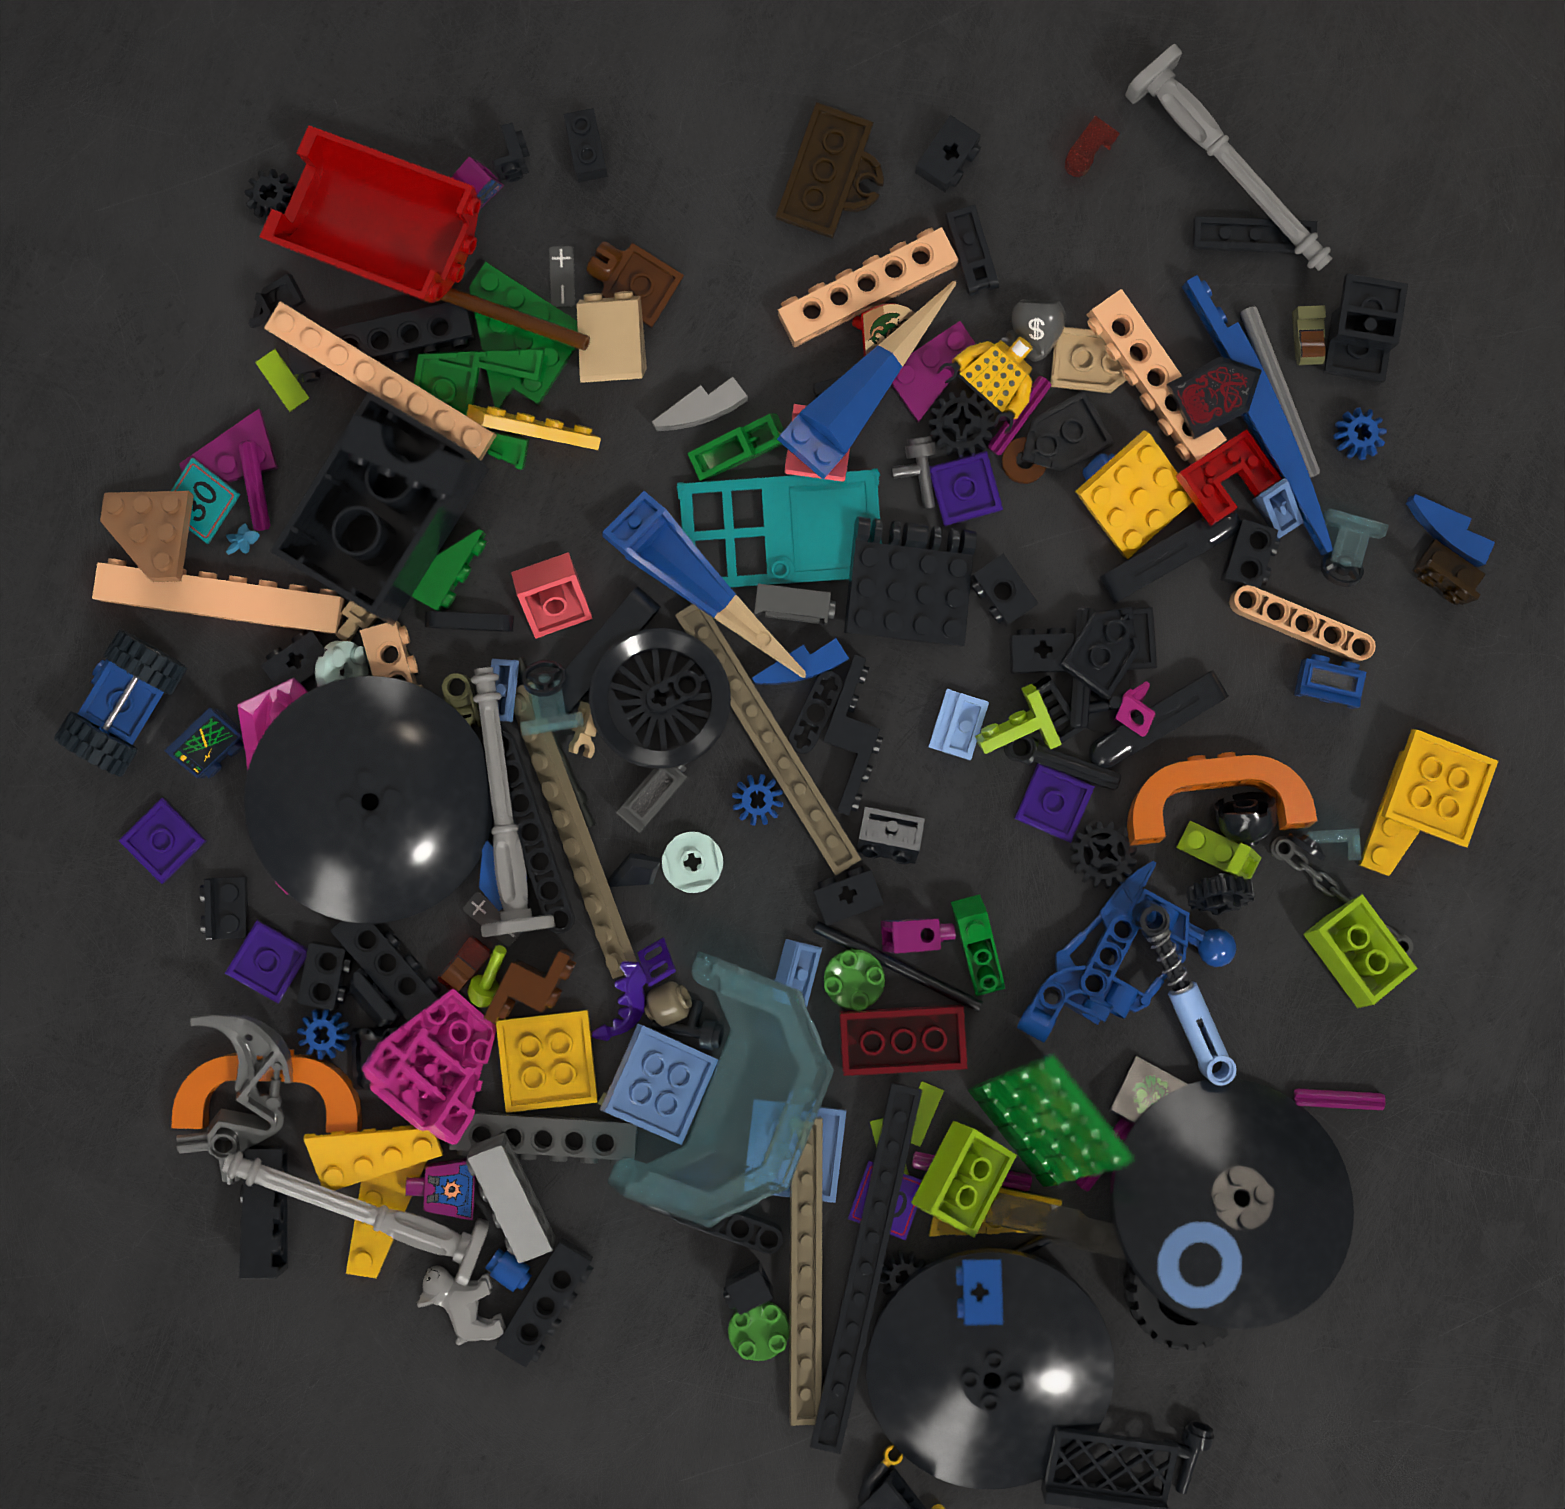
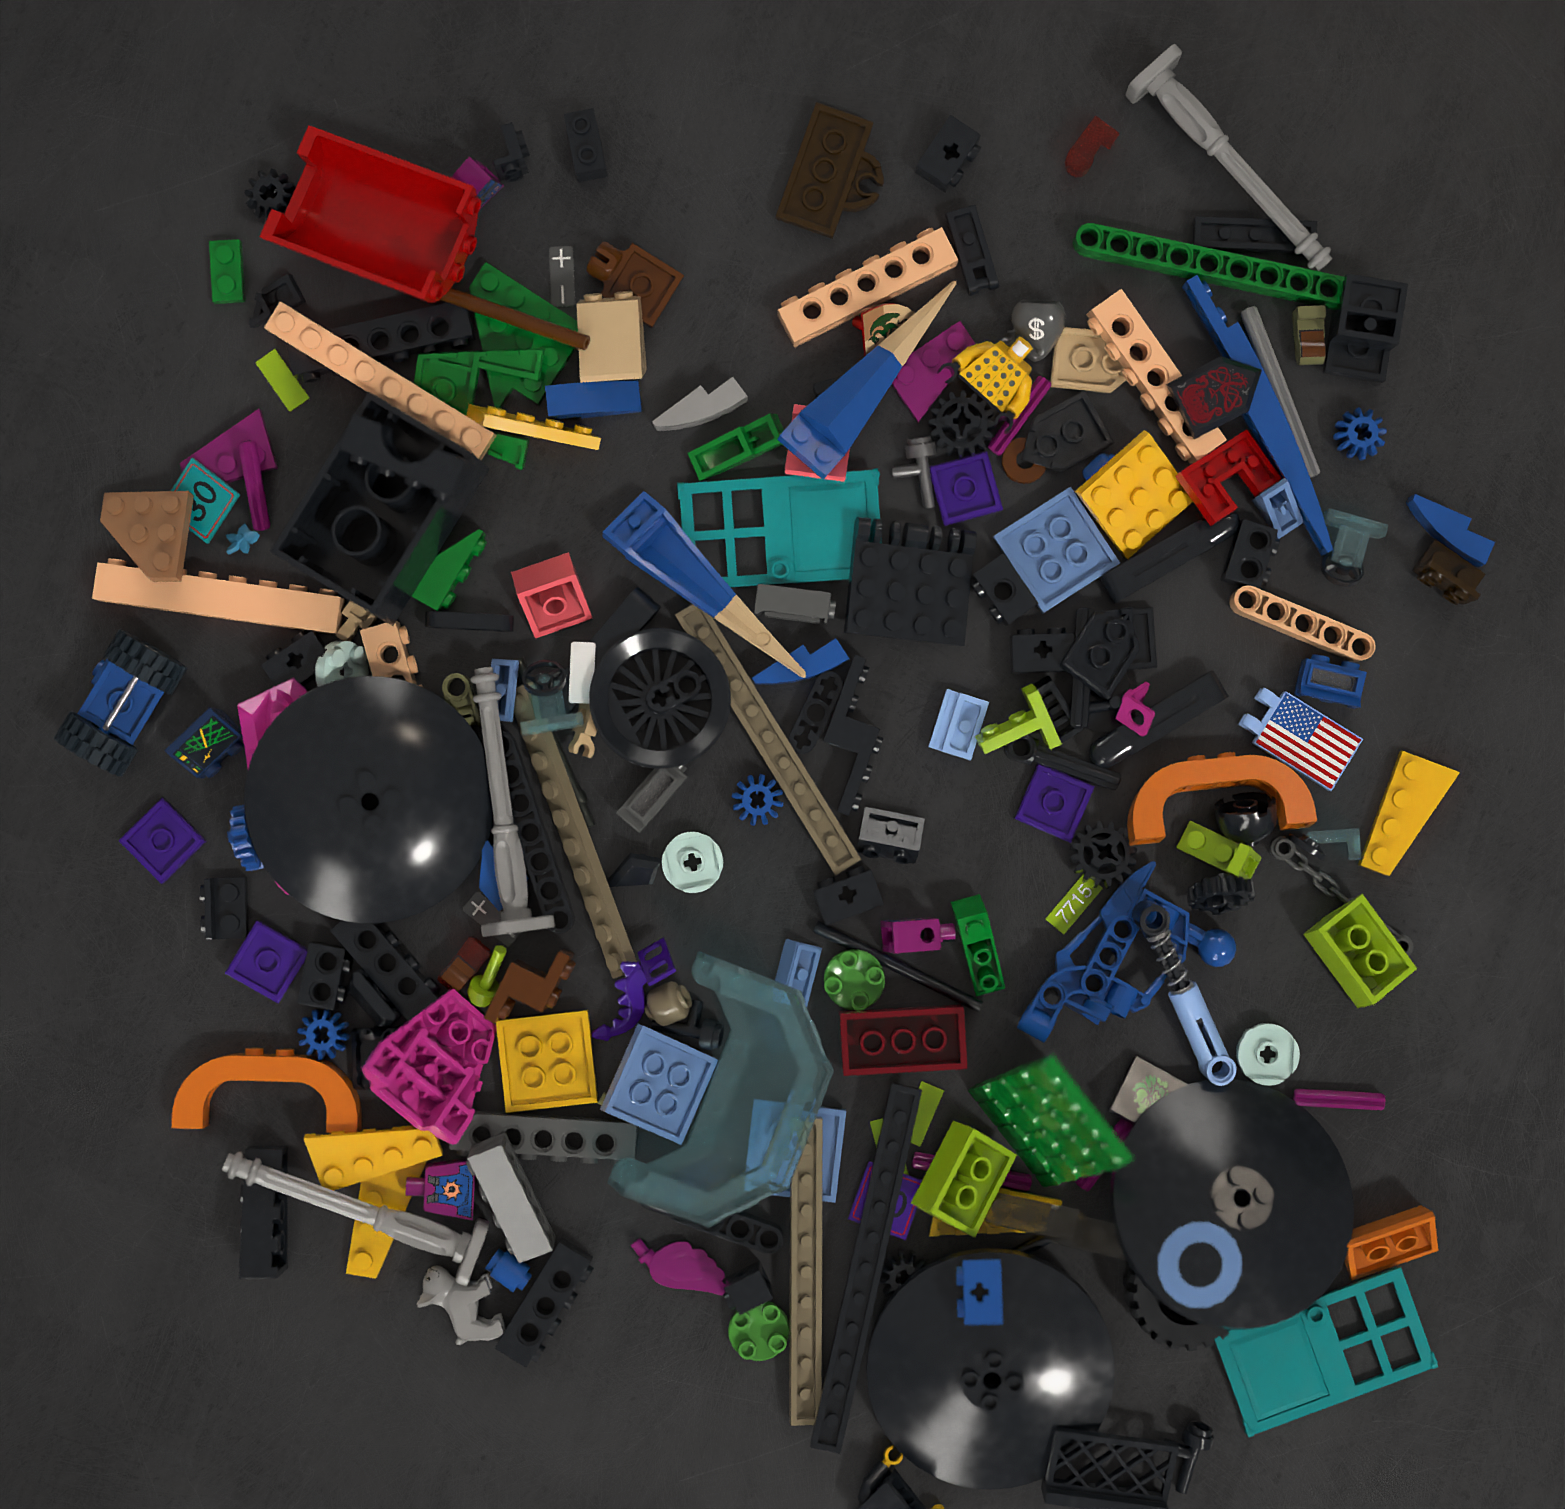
dark grey piece [176,1014,293,1184] -> none
yellow plate [1381,729,1498,847] -> none
none -> green plate [209,239,245,304]
none -> blue gear [227,804,265,871]
none -> blue slope [545,381,642,420]
none -> white sticker [569,642,596,704]
none -> magenta animal [631,1238,726,1296]
none -> medium blue plate [993,487,1120,614]
none -> lime sticker [1046,874,1103,935]
none -> green beam [1073,223,1344,310]
none -> teal door [1214,1266,1438,1438]
none -> light aqua plate [1236,1023,1300,1086]
none -> tile [1238,687,1363,791]
none -> orange slope [1344,1205,1438,1281]

